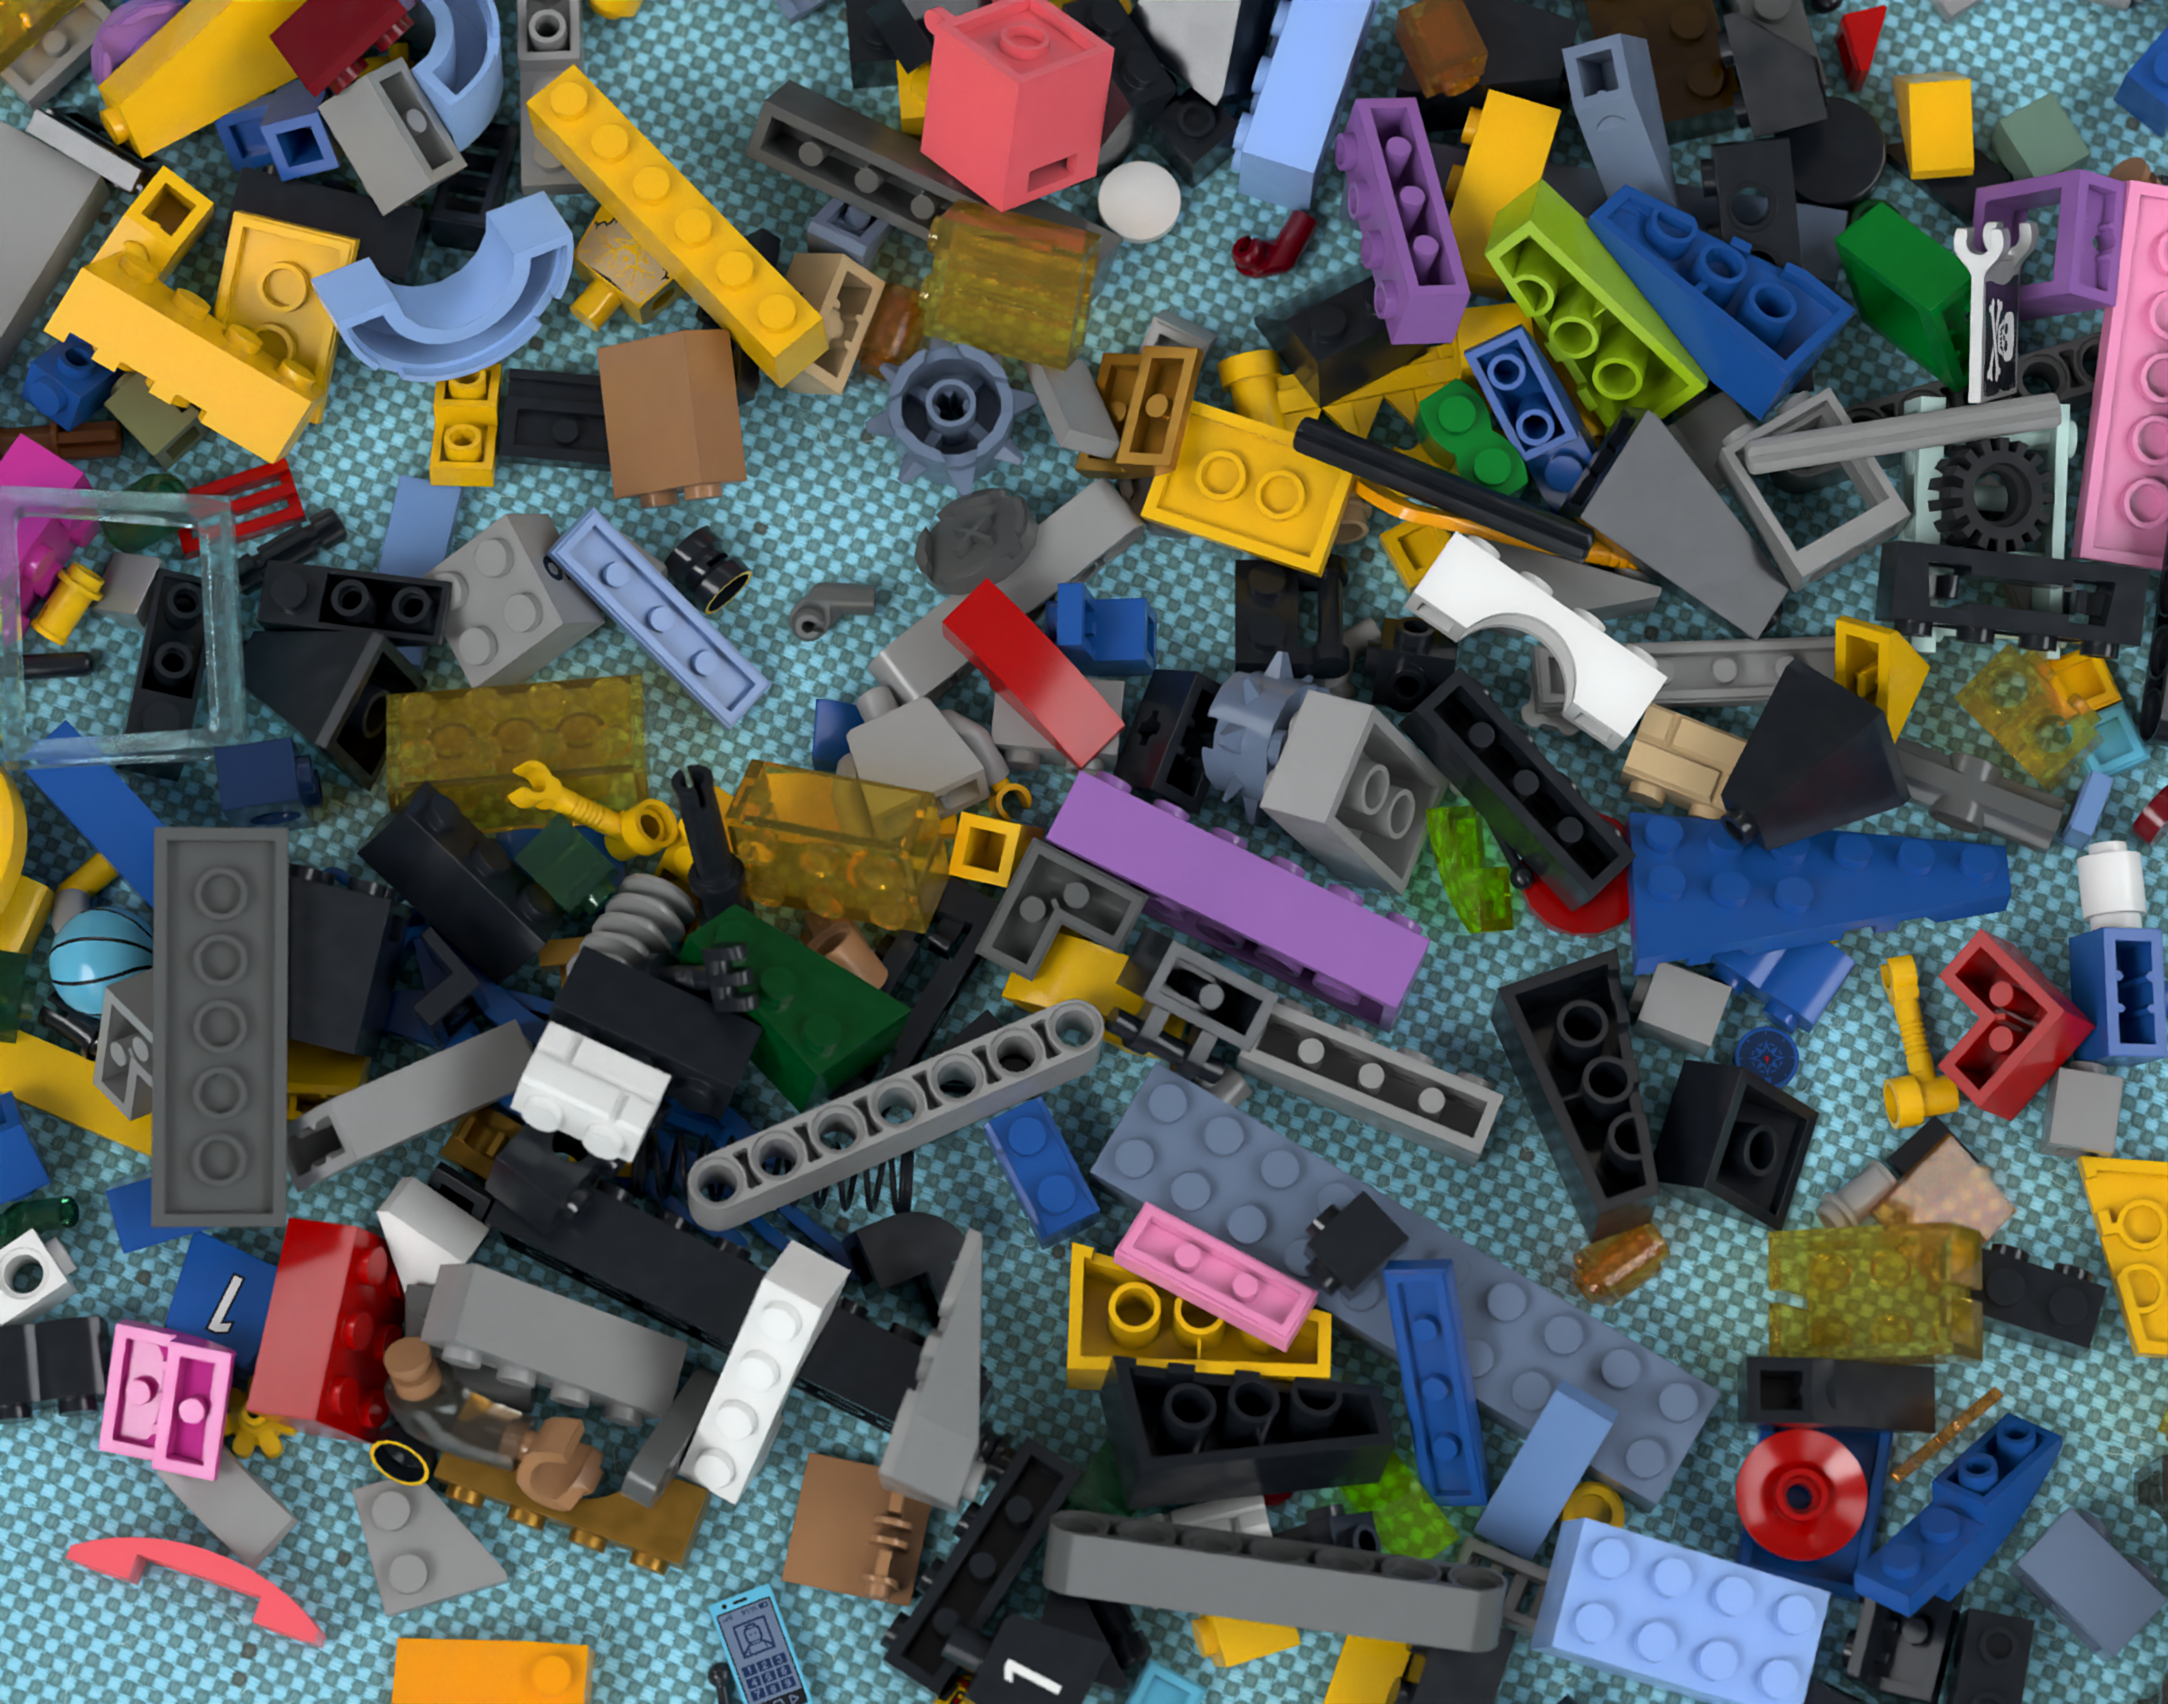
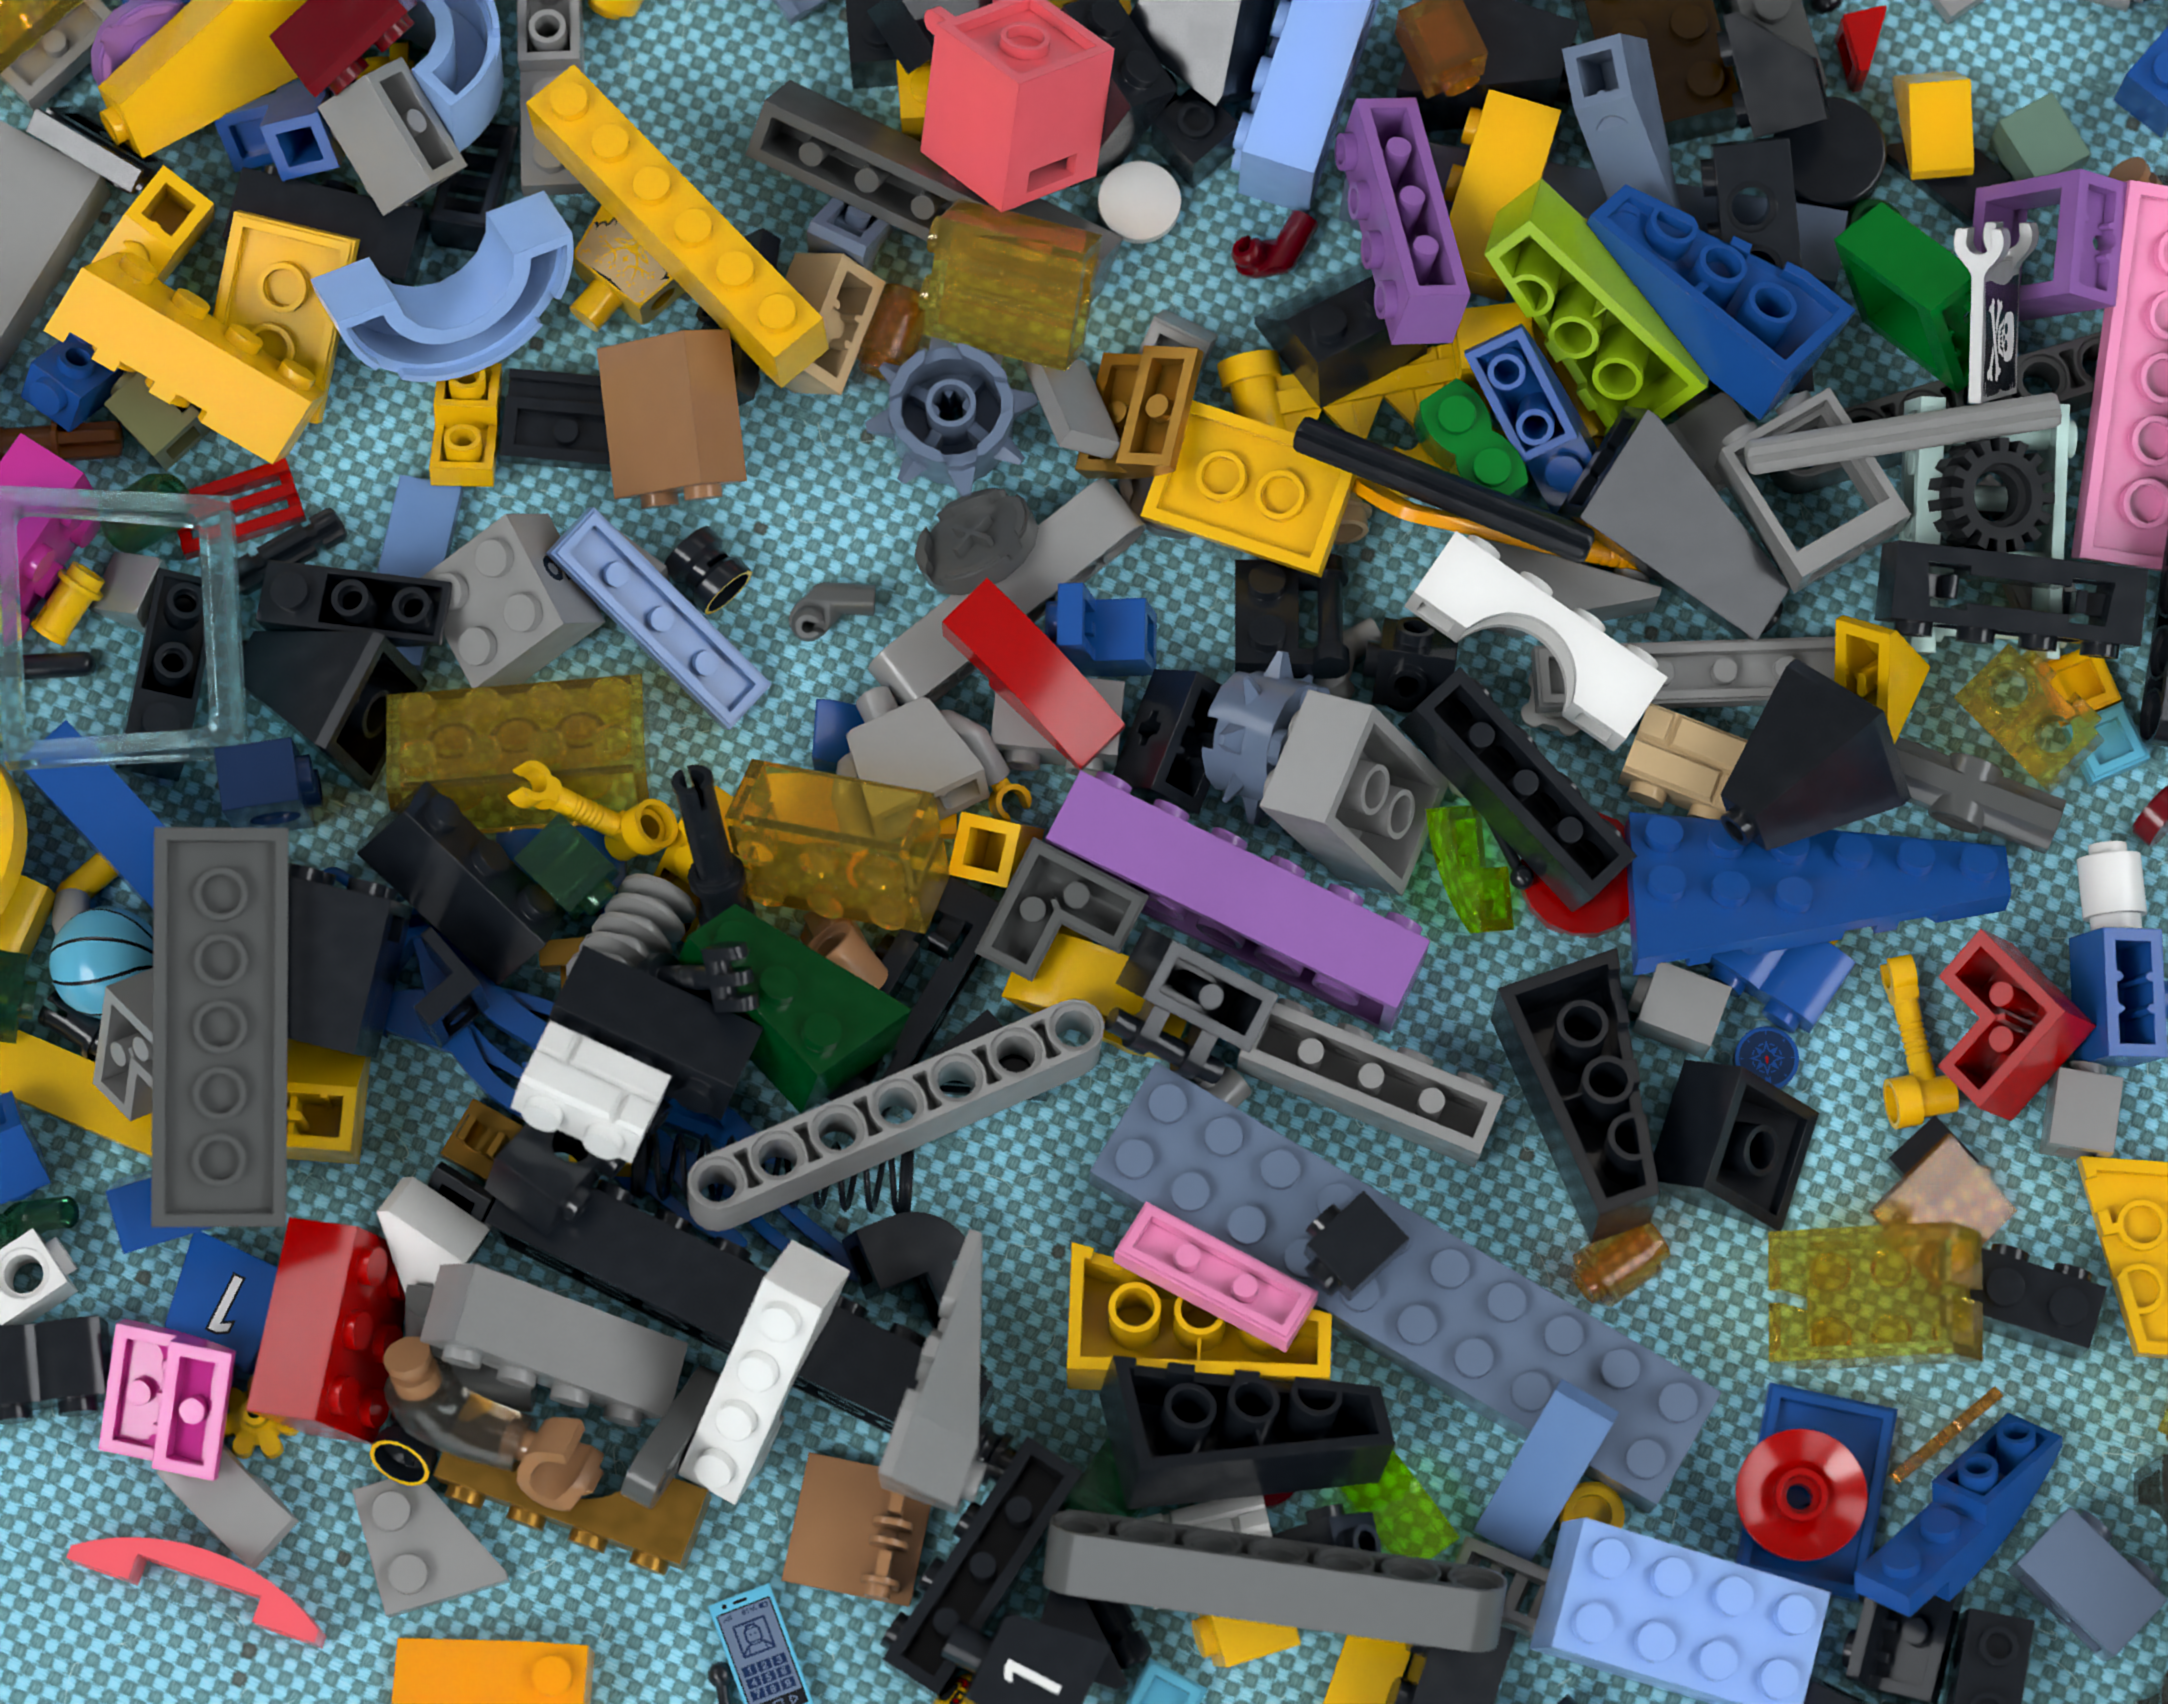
light grey slope [287,1019,535,1193] -> none
blue brick [983,1096,1100,1250] -> none
yellow tile [1379,506,1452,594] -> none
blue tile [1383,1259,1493,1507] -> none
black slope [1738,1356,1935,1434] -> none
light grey pin [1815,1160,1901,1239] -> none
medium blue tile [2059,770,2114,850] -> none

